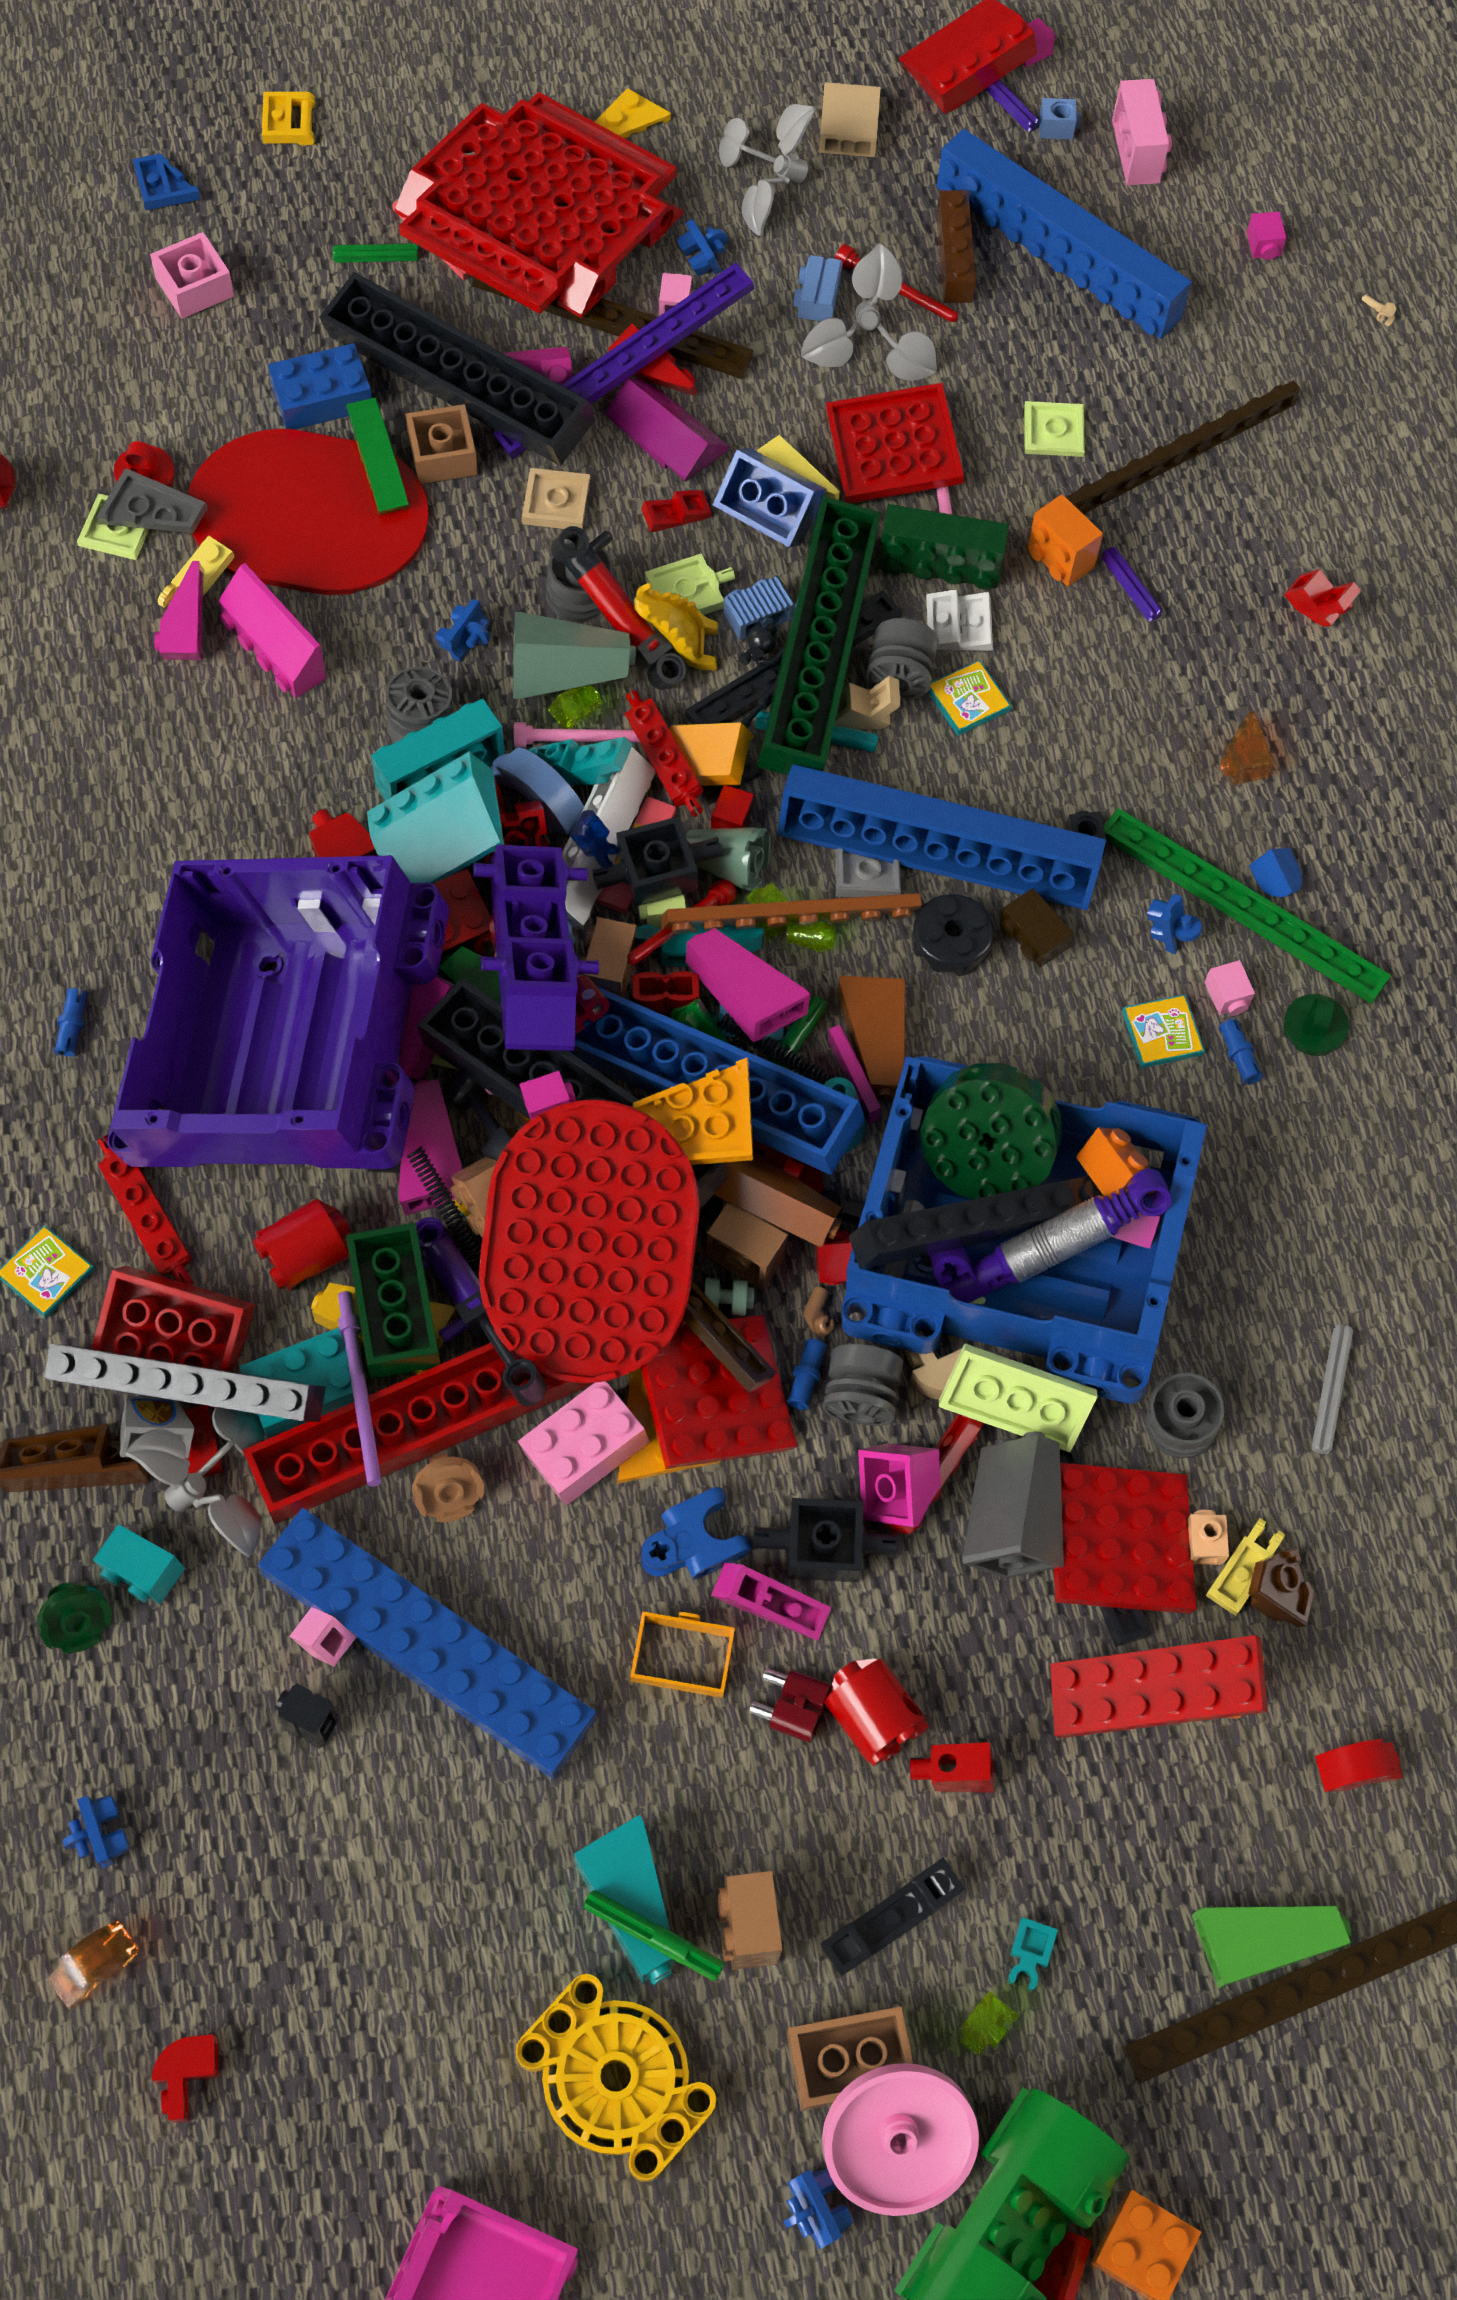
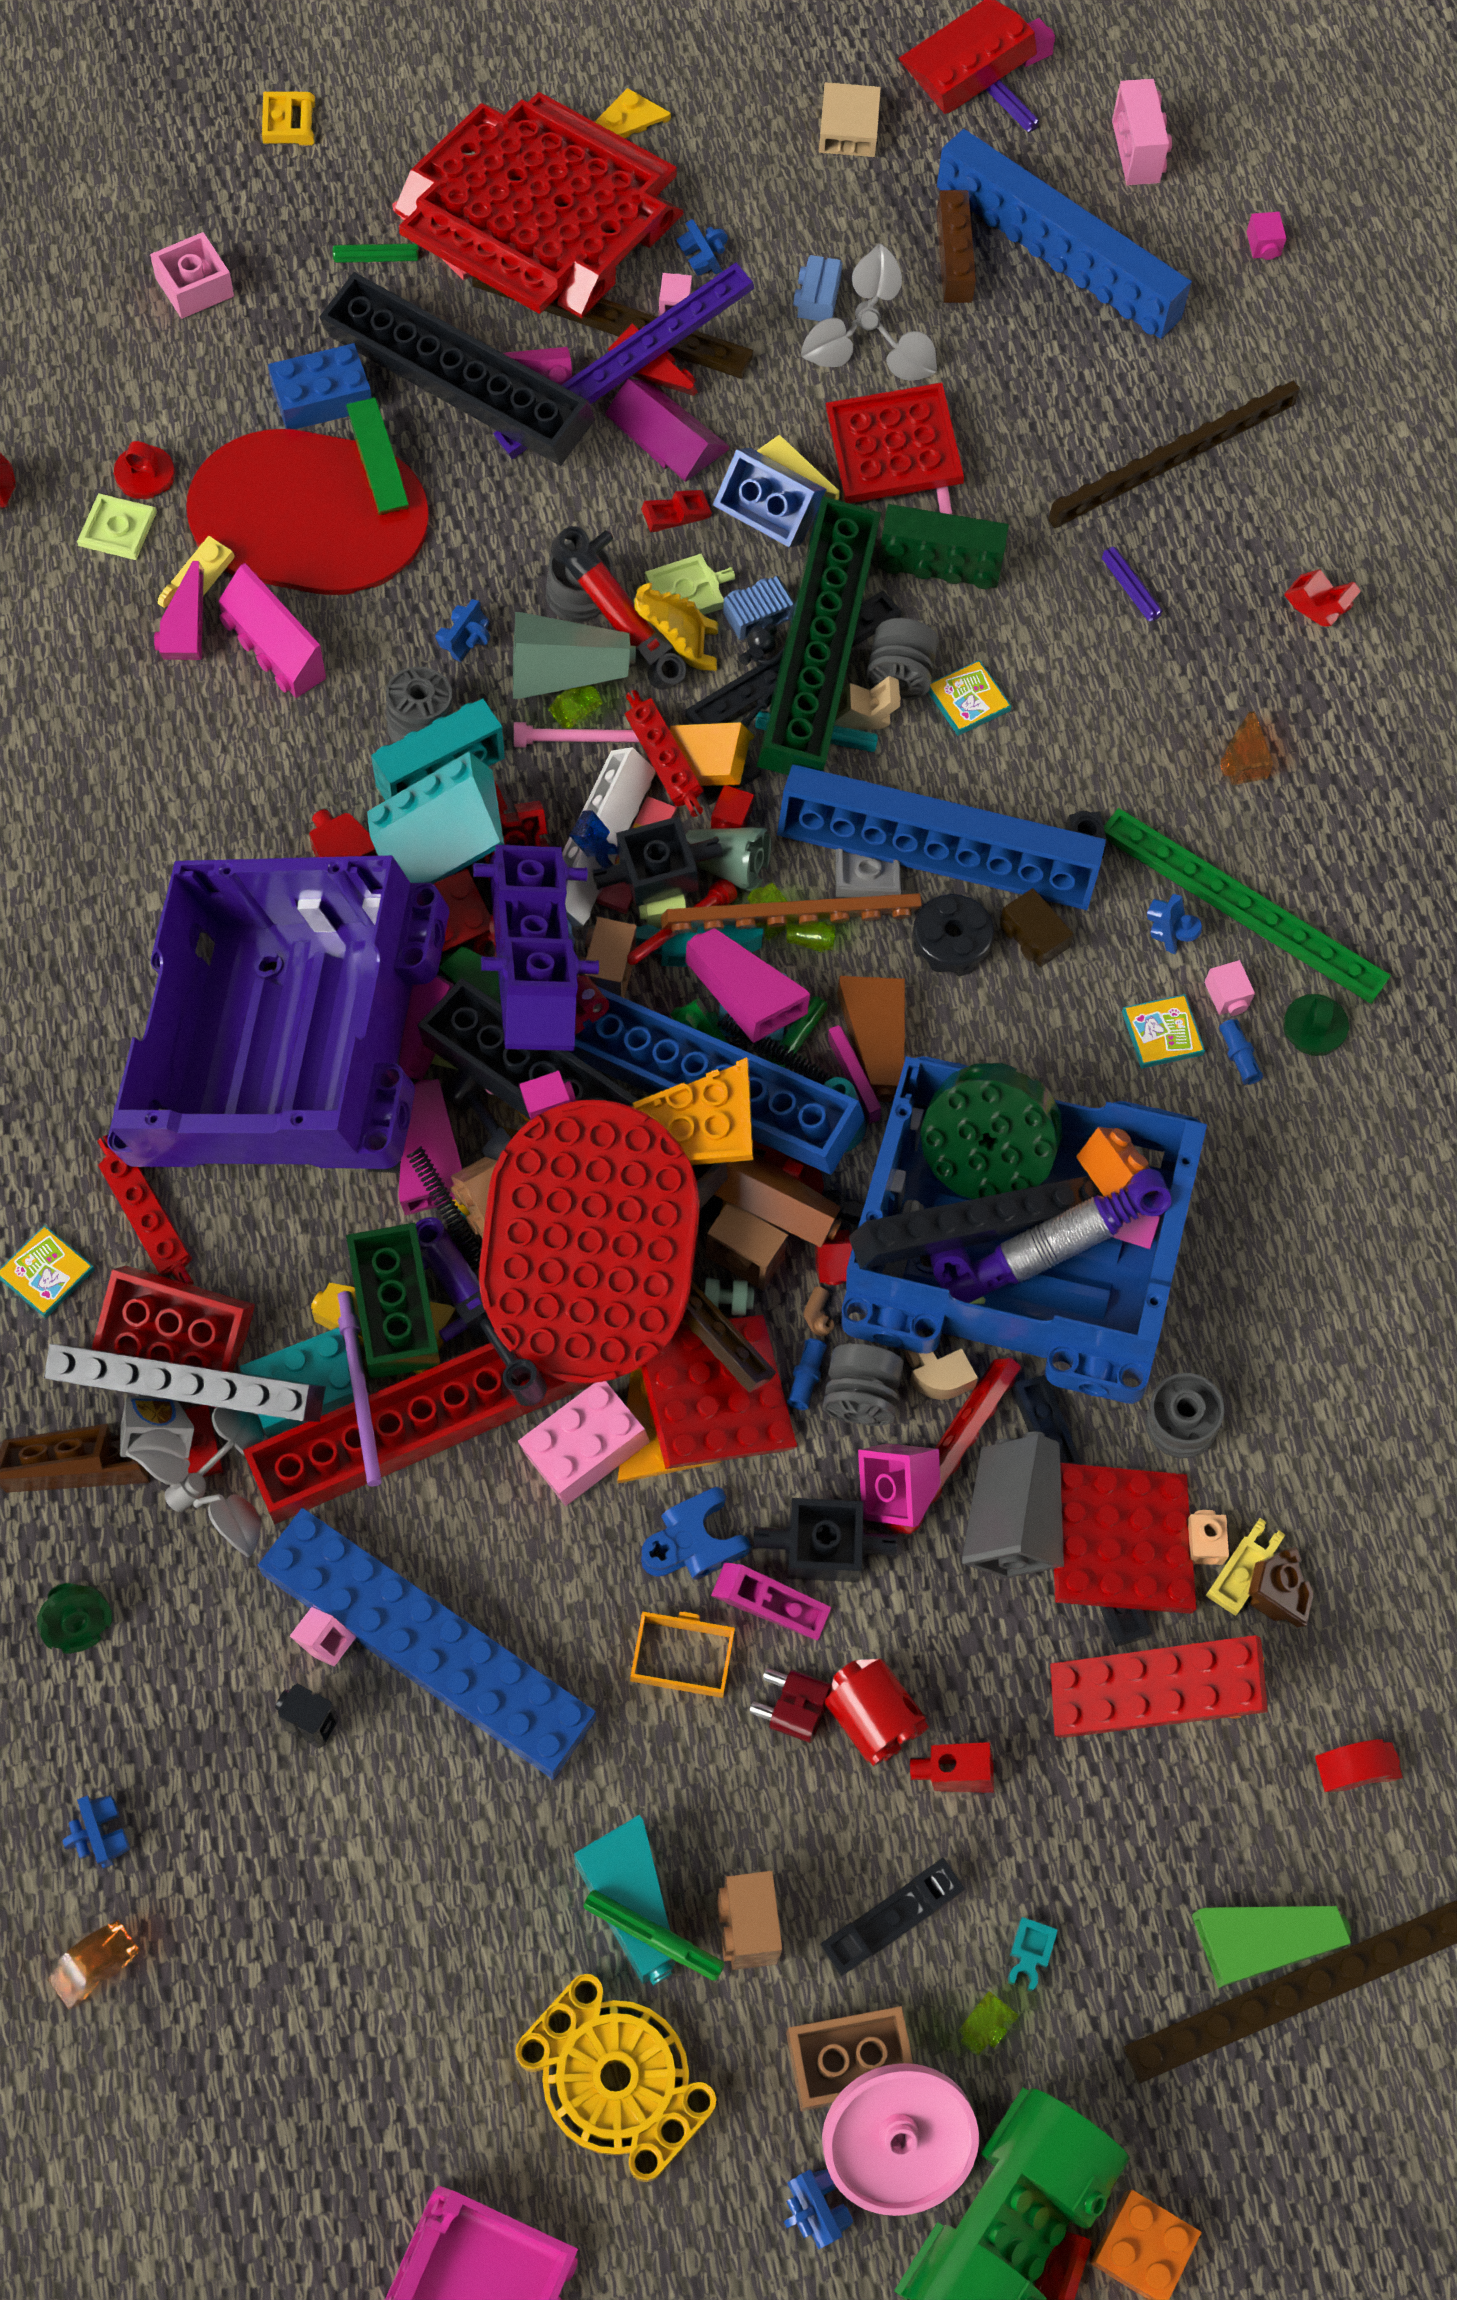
blue pin [54,988,88,1057] -> none
teal brick [93,1524,186,1605] -> none
dark grey wing [96,468,208,533] -> none
blue wing [132,153,200,210] -> none
red brick [152,2034,219,2123] -> none
red cylinder [252,1198,351,1291] -> none
medium nougat brick [405,404,478,484] -> none
medium nougat tile [412,1453,484,1523] -> none
medium blue arch [490,747,584,835] -> none
tan plate [522,468,590,529] -> none
teal slope [529,737,633,785] -> none
red brick [632,971,699,1017] -> none
light grey plant [719,104,816,236] -> none
red piece [834,243,958,322] -> none
white slope [926,590,993,651] -> none
yellowish green plate [939,1344,1097,1453] -> none
yellowish green tile [1024,401,1085,457] -> none
orange brick [1027,494,1103,587] -> none
medium blue brick [1039,98,1081,139] -> none
blue brick [1249,848,1302,897] -> none
light grey axle [1312,1324,1353,1454] -> none
tan hand [1362,294,1396,326] -> none

